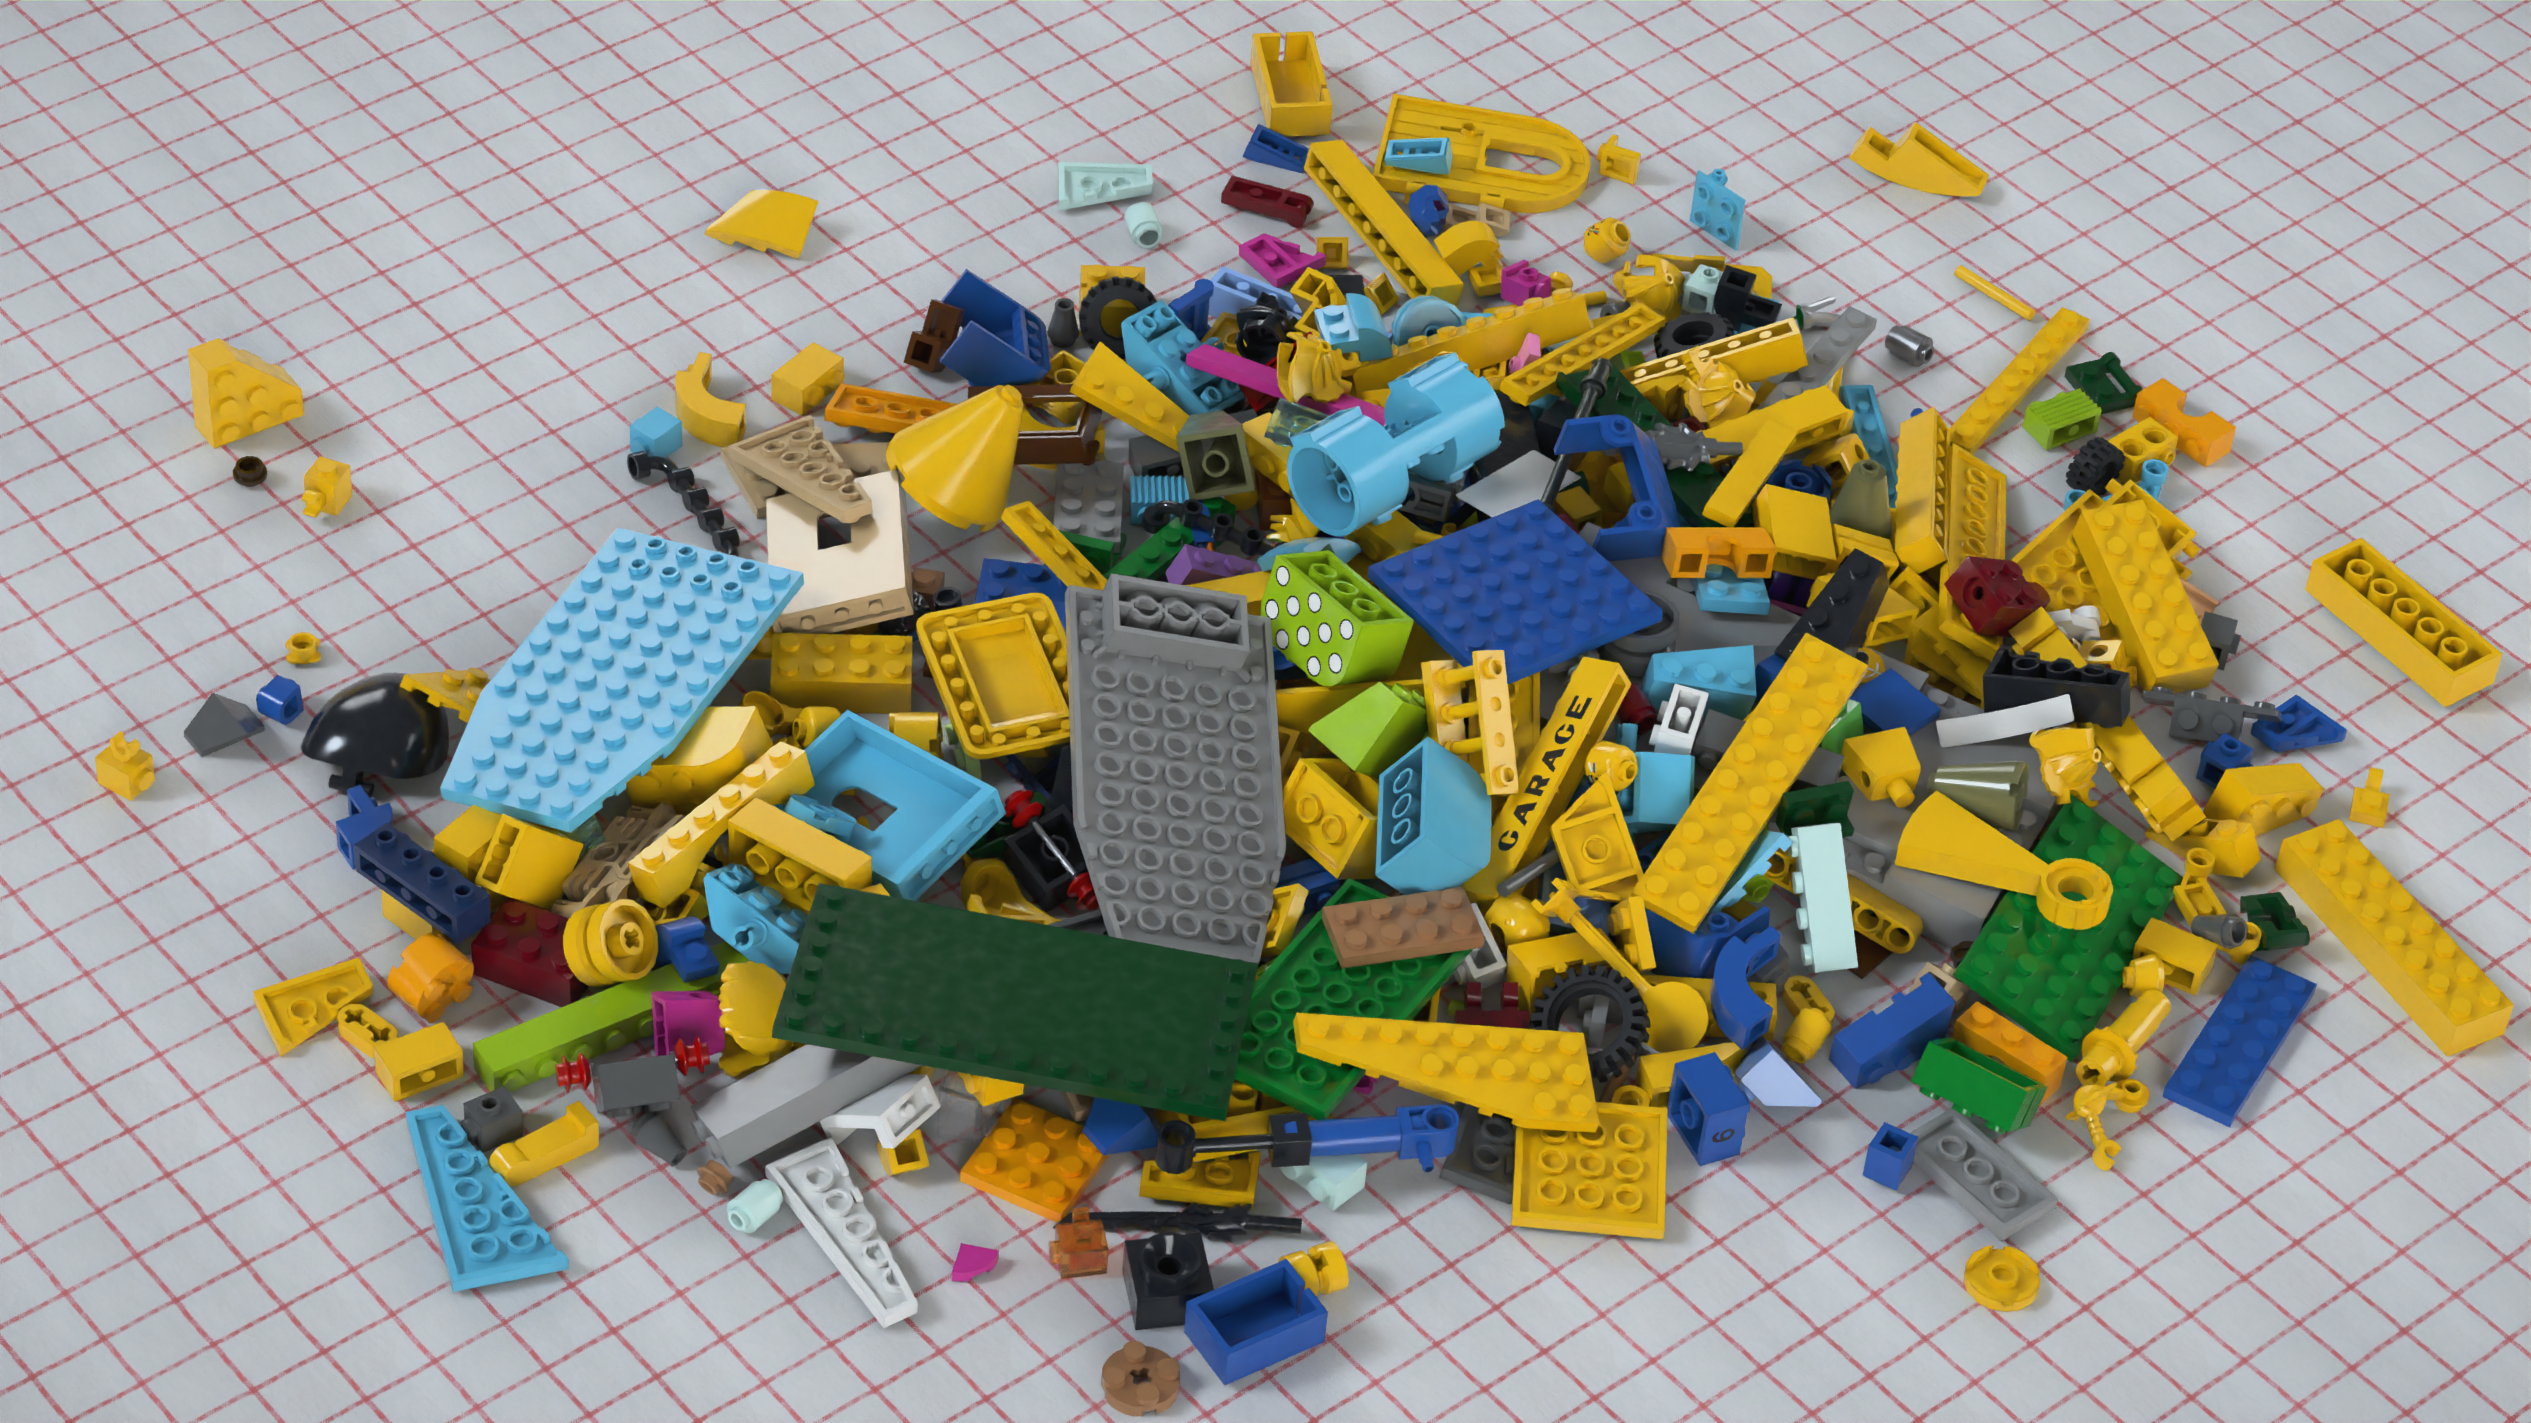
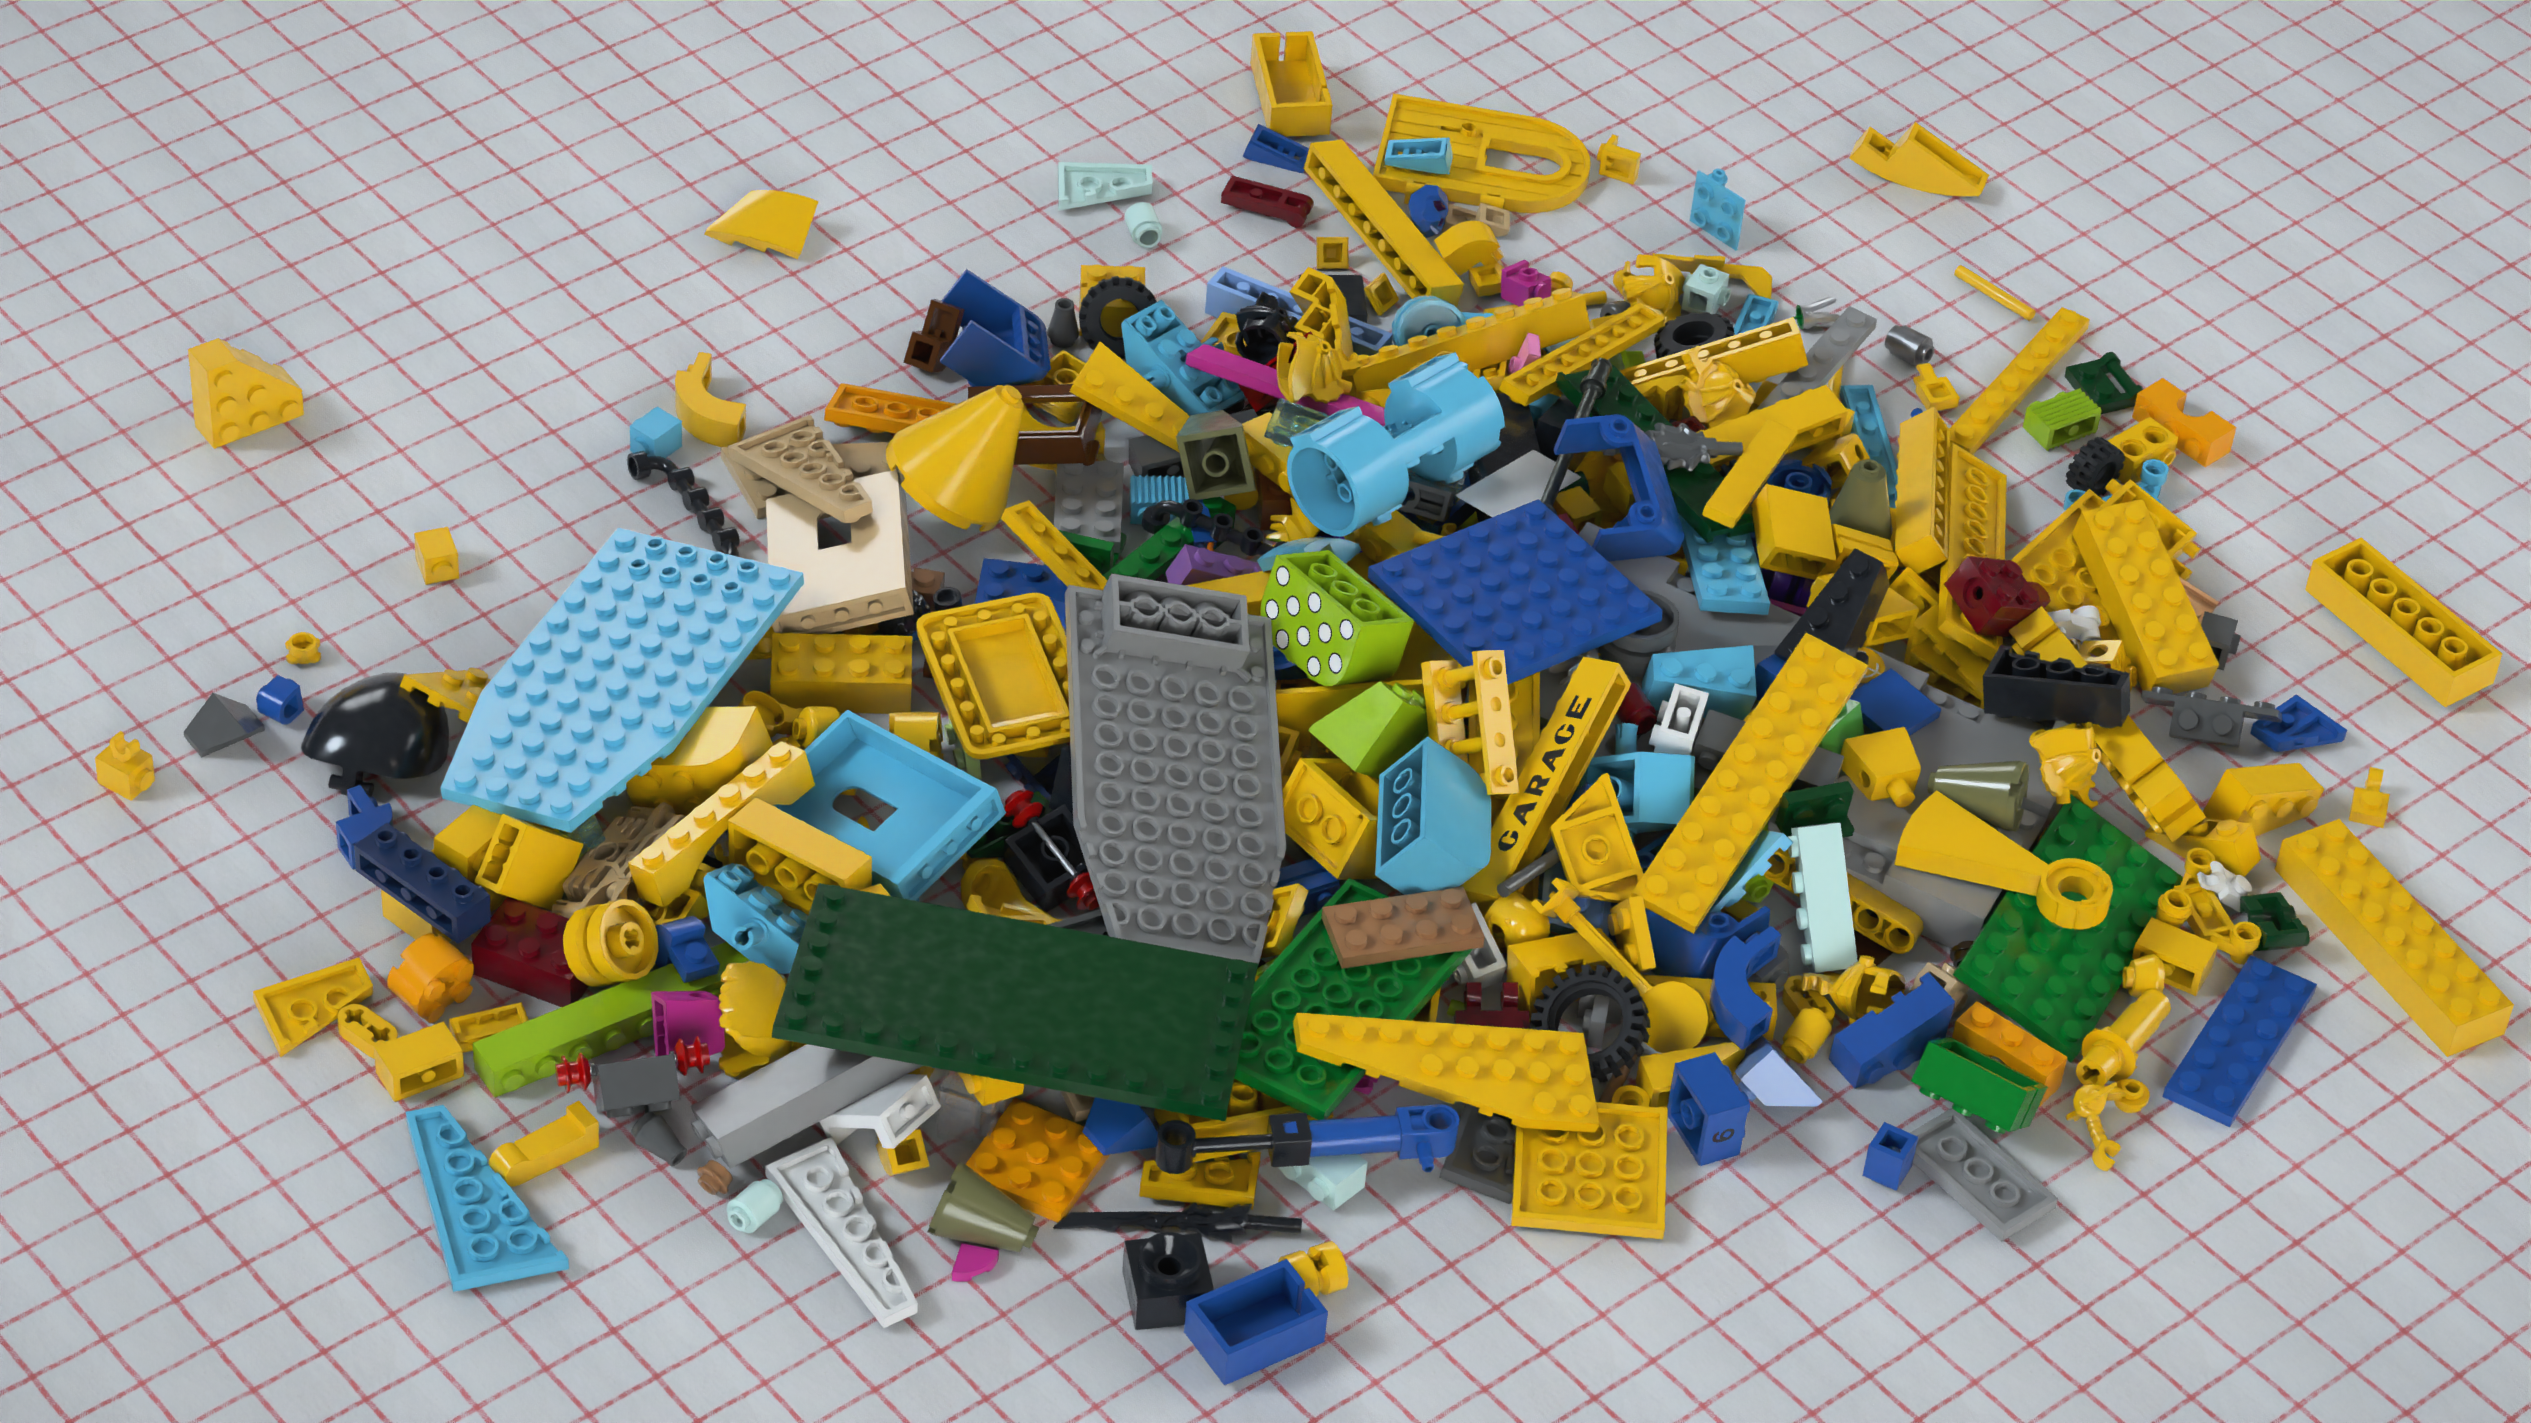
dark brown plate [233,456,267,487] -> none
yellow brick [302,456,352,518] -> none
dark grey brick [461,1086,523,1153] -> none
yellow brick [771,342,845,416] -> none
medium azure plate [783,794,856,842] -> none
clear orange brick [1049,1207,1109,1279] -> none
medium nougat plate [1101,1341,1180,1416] -> none
blue plate [1168,279,1214,342] -> none
dark pink wing [1239,233,1326,288] -> none
medium azure brick [1314,293,1393,362] -> none
yellow head [1584,217,1631,264] -> none
yellow head [1584,741,1638,791] -> none
light orange arch [1661,527,1776,578] -> none
black brick [1714,265,1782,332] -> none
white sticker [1936,694,2074,748] -> none
yellow tile [1963,1245,2041,1312] -> none
dark grey cone [2191,913,2247,949] -> none
blue brick [2196,733,2254,789] -> none
none -> yellow brick [414,527,459,585]
none -> yellow plate [449,1002,529,1053]
none -> olive cone [927,1162,1040,1253]
none -> yellow helmet [1801,955,1905,1024]
none -> yellow plate [1913,363,1960,411]
none -> yellow cone [2156,889,2193,928]
none -> white plate [2197,861,2252,915]

